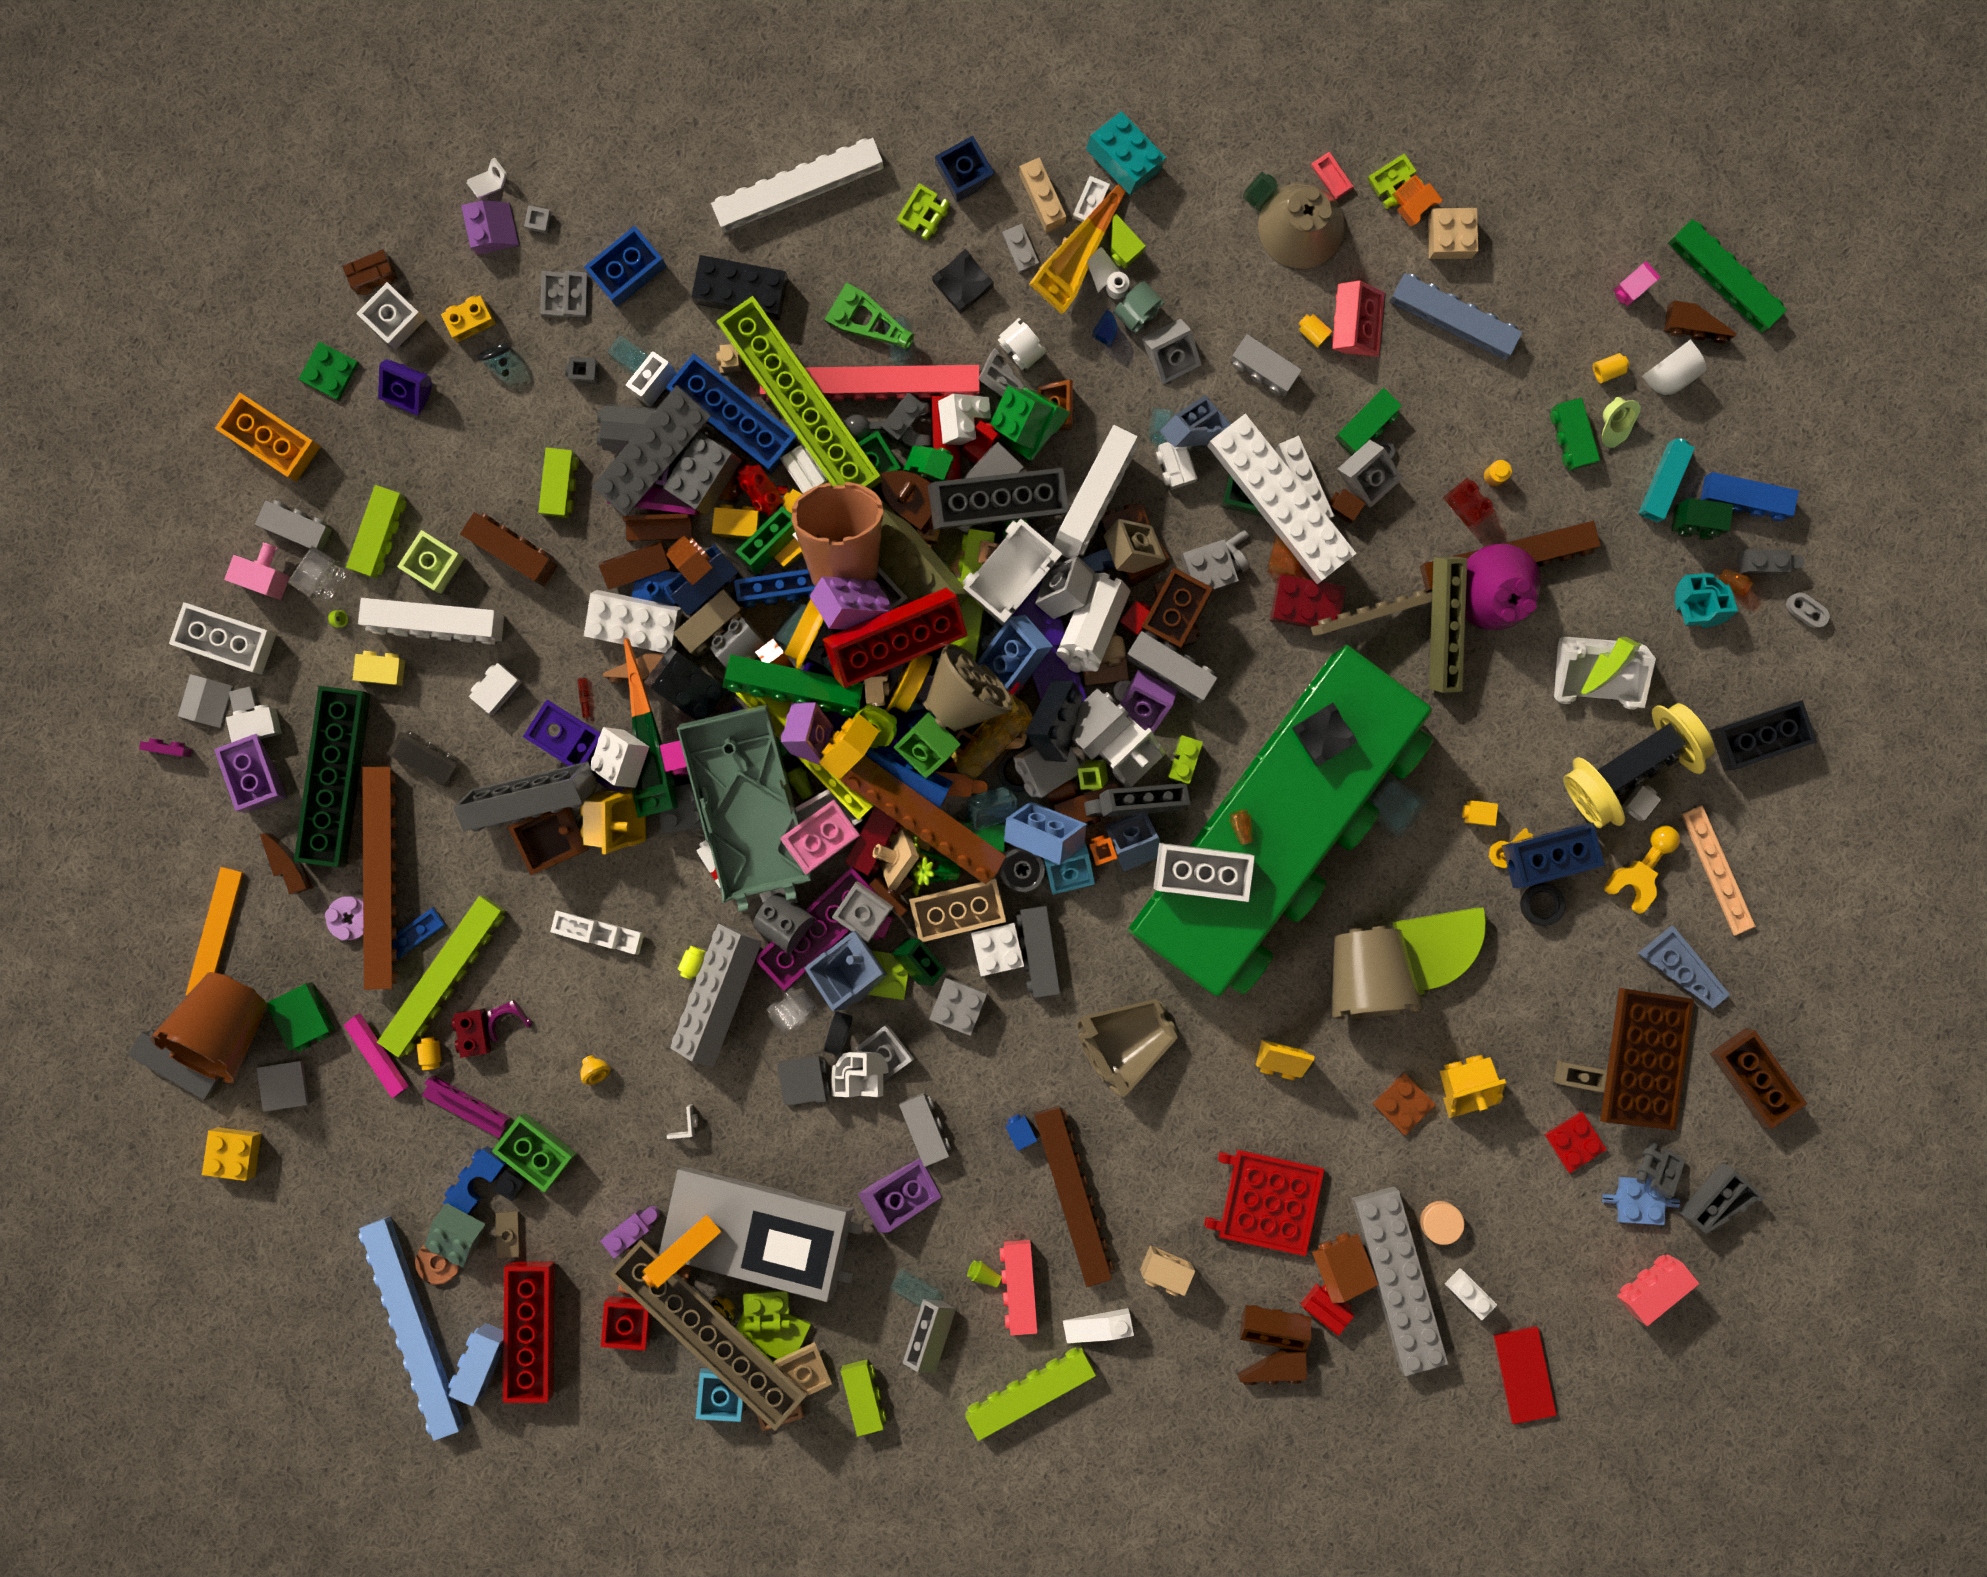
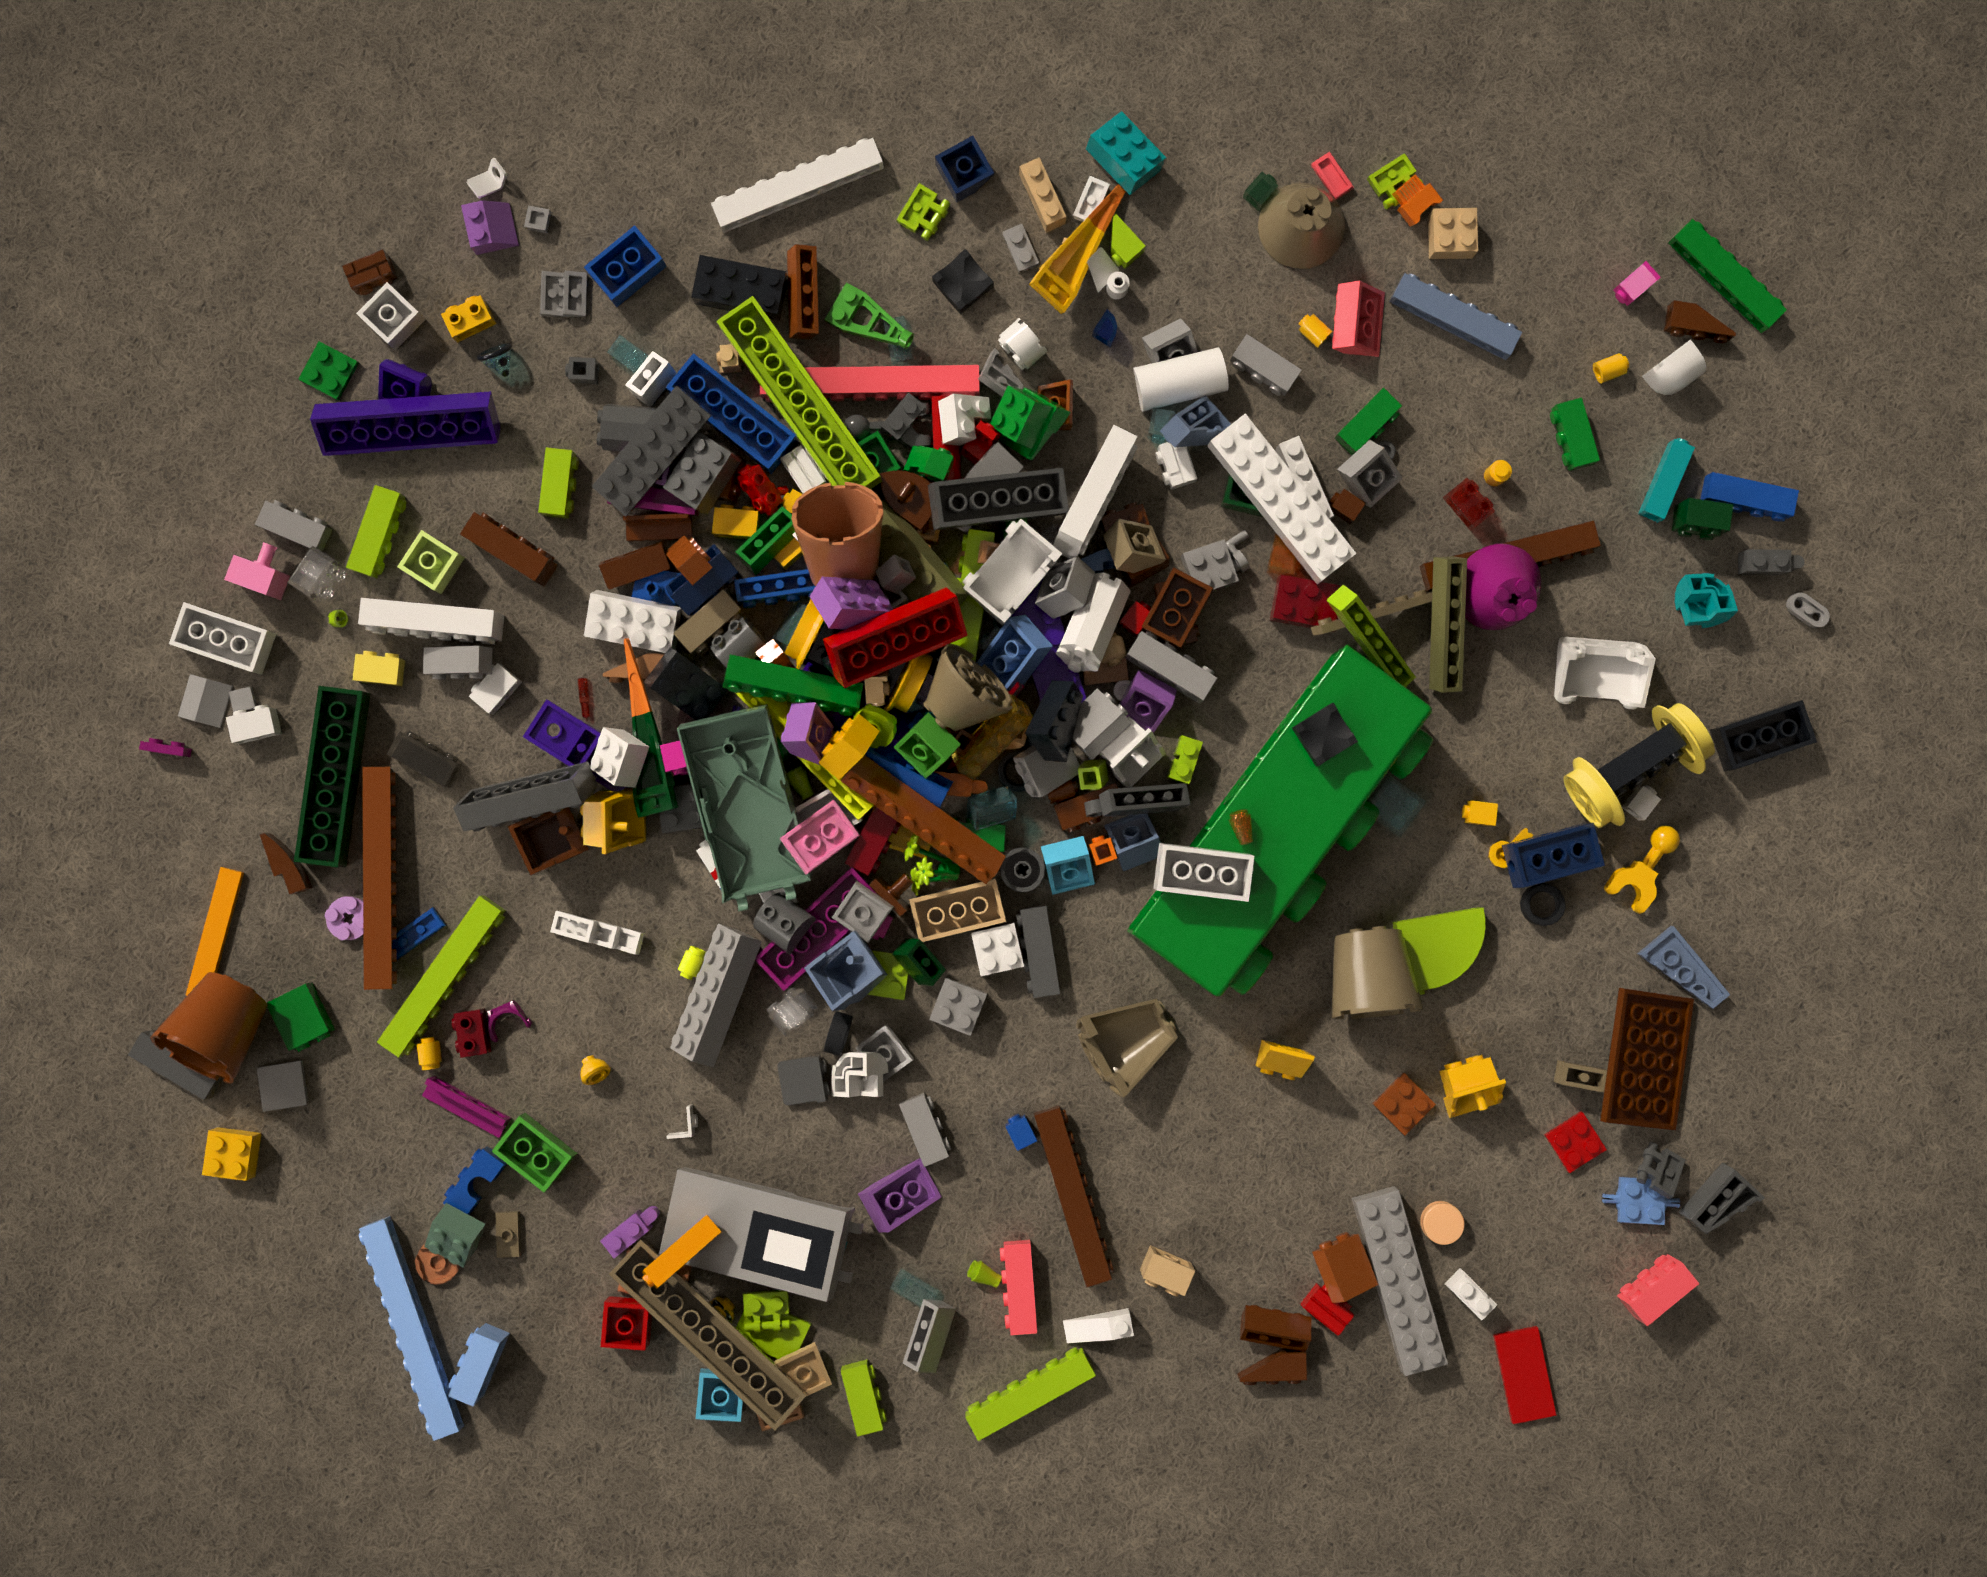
medium lavender slope [214,733,287,813] -> none
light orange brick [215,392,321,482] -> none
dark pink tile [343,1013,409,1098] -> none
black brick [493,1167,528,1201] -> none
red brick [503,1261,555,1403] -> none
tan tile [873,828,919,890] -> none
medium blue brick [1004,801,1087,865] -> none
sand green brick [1113,281,1165,334] -> none
red plate [1204,1149,1324,1256] -> none
lime slope [1580,637,1641,695] -> none
yellowish green piece [1602,397,1641,448] -> none
light nougat tile [1681,805,1756,935] -> none
reddish brown brick [1709,1028,1807,1129] -> none
clear orange cone [1718,568,1754,597] -> none
none -> dark purple brick [310,391,501,456]
none -> light grey brick [423,646,493,680]
none -> dark orange brick [787,244,819,339]
none -> light grey brick [876,555,916,594]
none -> white brick [1133,347,1229,412]
none -> lime brick [1327,585,1416,687]

